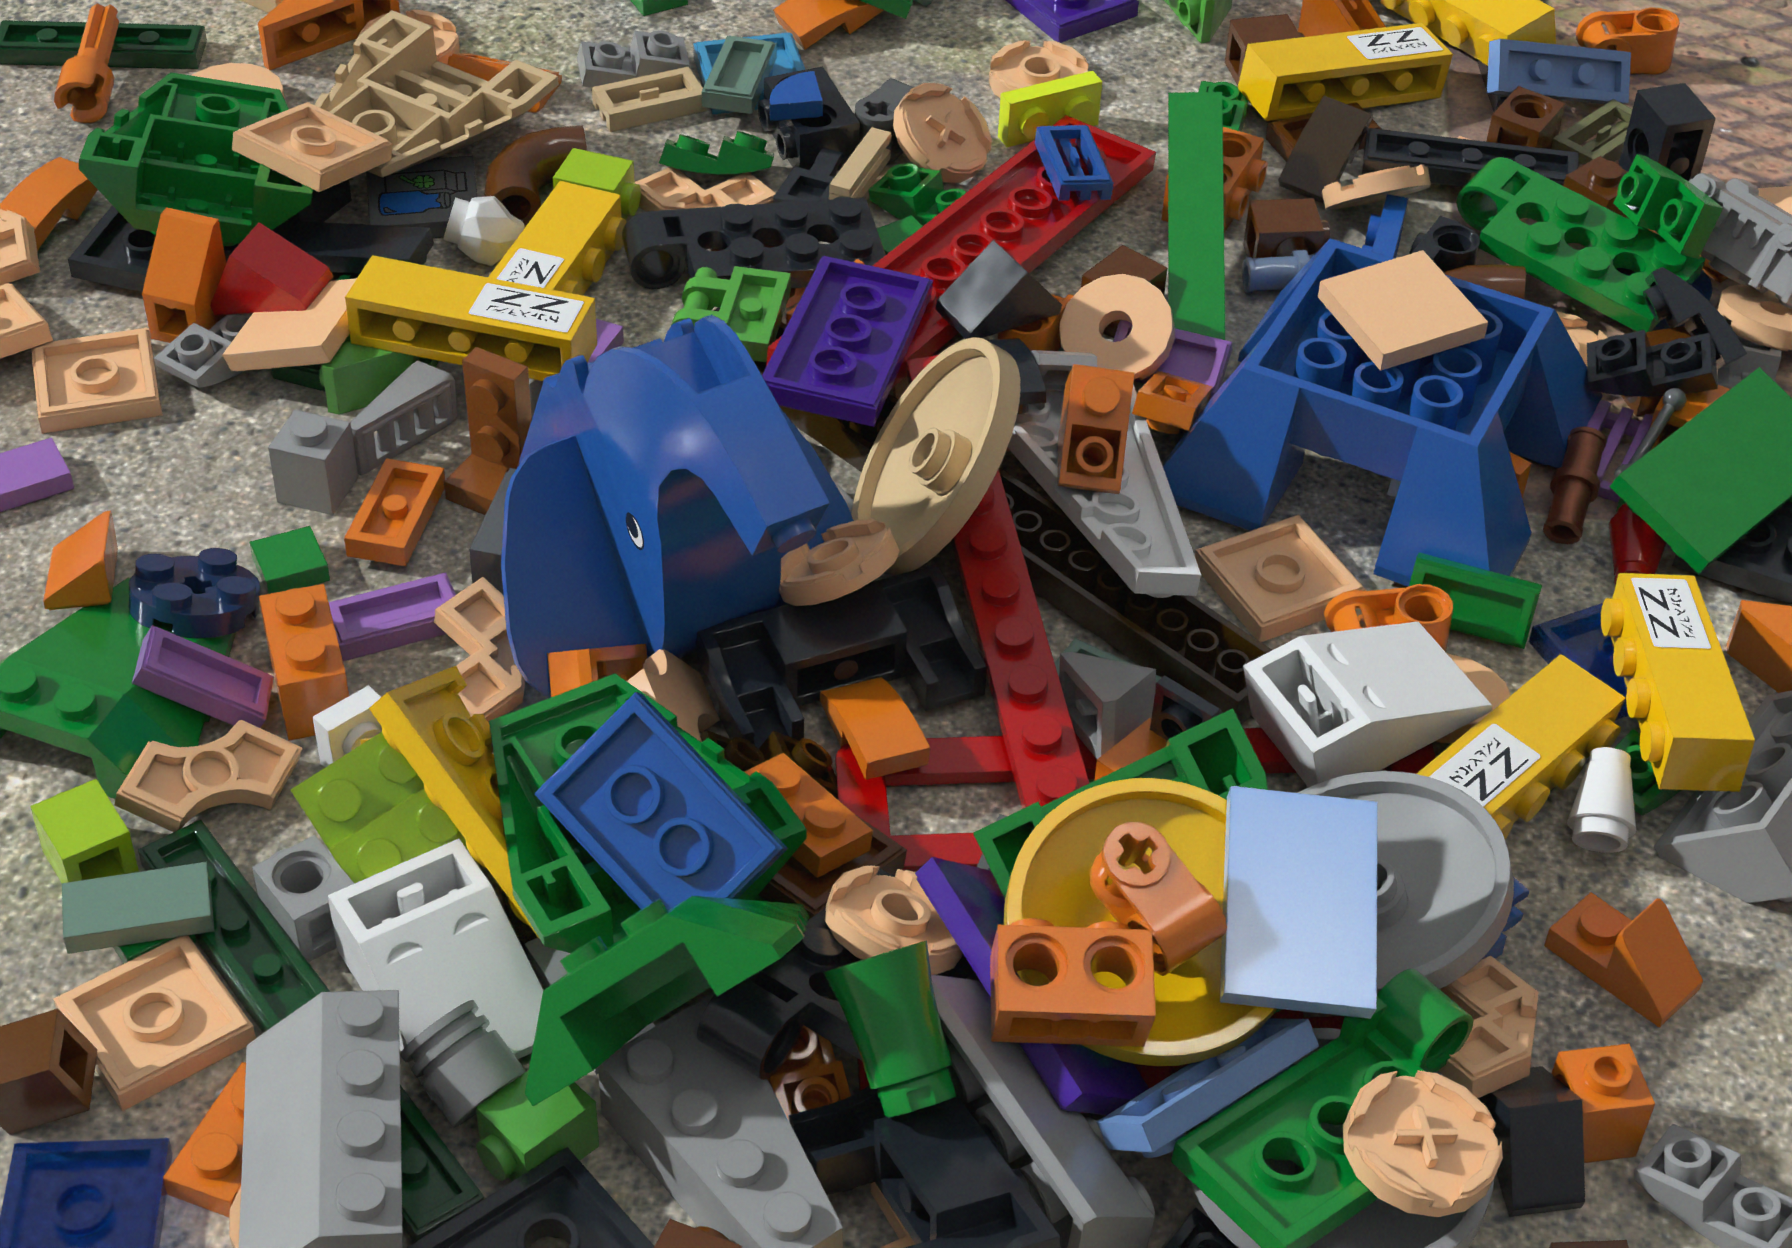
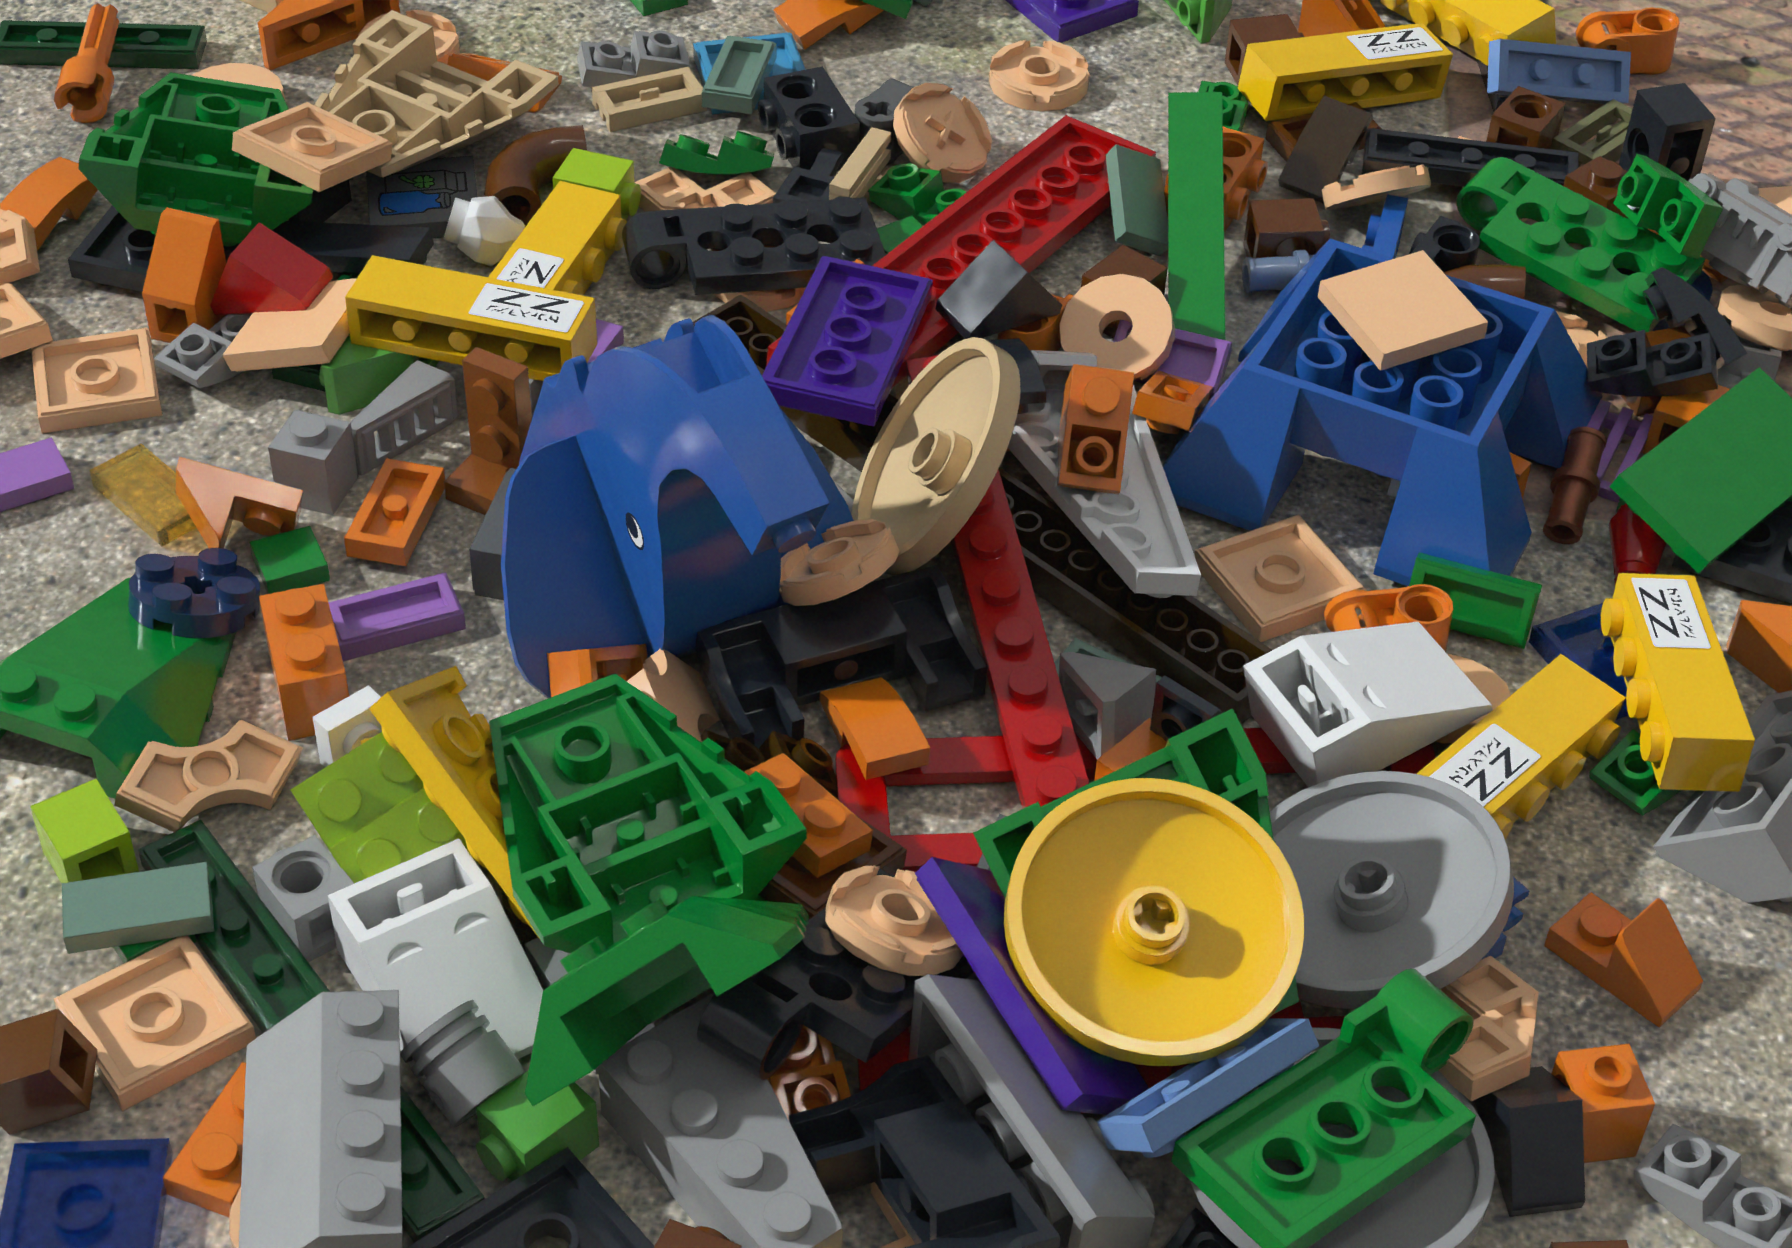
orange slope [43,511,118,611] -> none
medium lavender tile [132,626,274,728] -> none
light nougat tile [434,577,525,725] -> none
blue tile [534,692,788,910] -> none
bright green plate [671,266,791,362] -> none
blue tile [770,71,823,121] -> none
green plant [823,940,956,1118] -> none
orange brick [990,918,1156,1047] -> none
neon yellow plate [998,71,1103,148] -> none
blue tile [1035,125,1114,201] -> none
orange piece [1090,822,1227,976] -> none
light blue tile [1220,786,1377,1019] -> none
light nougat tile [1343,1070,1503,1217] -> none
white cone [1567,747,1636,853] -> none
dark grey hinge [1614,388,1687,479] -> none
none -> clear yellow tile [89,444,196,547]
none -> orange slope [176,457,303,549]
none -> sand green tile [1106,144,1168,256]

